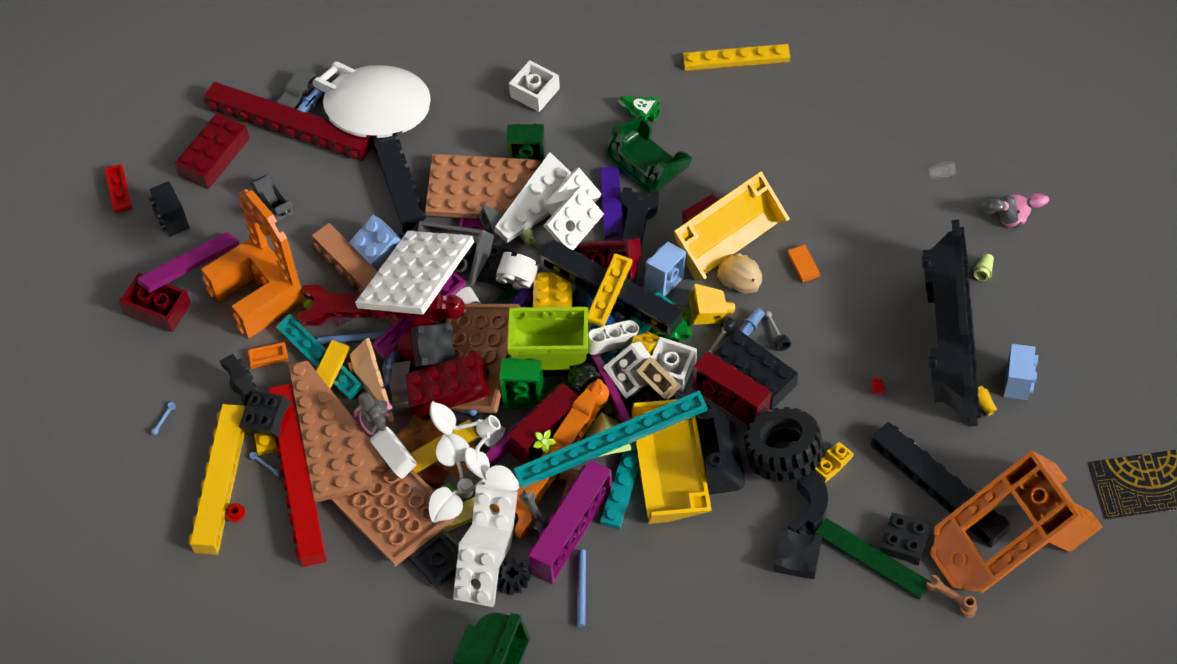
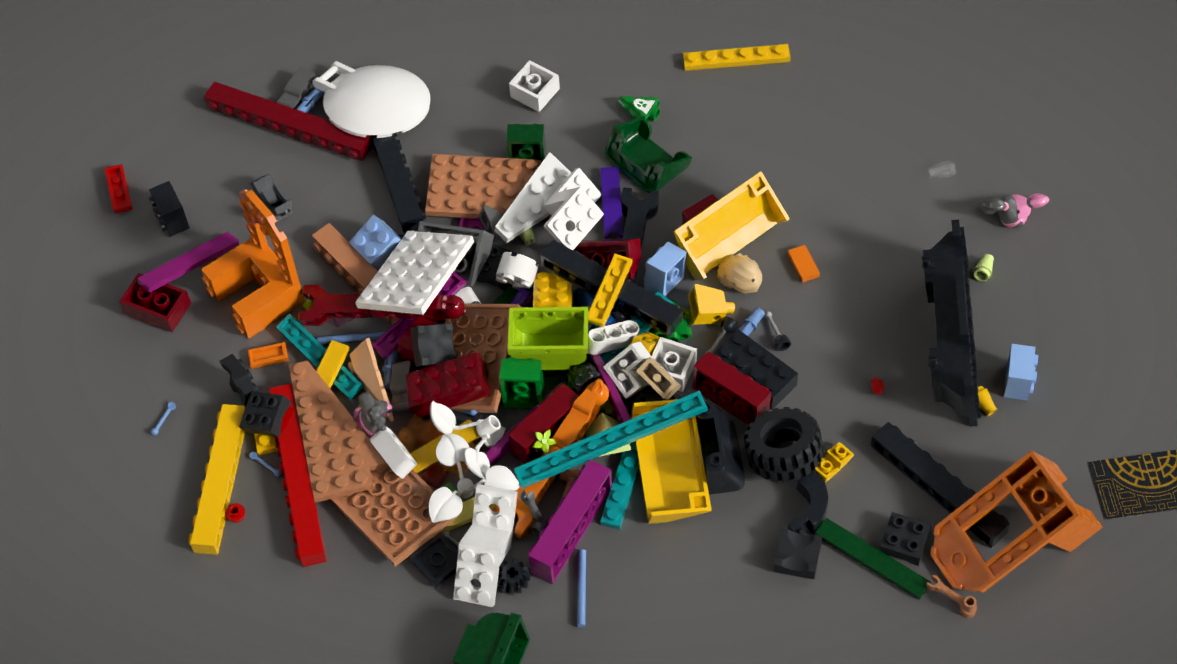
dark red brick [175,113,250,190] -> none

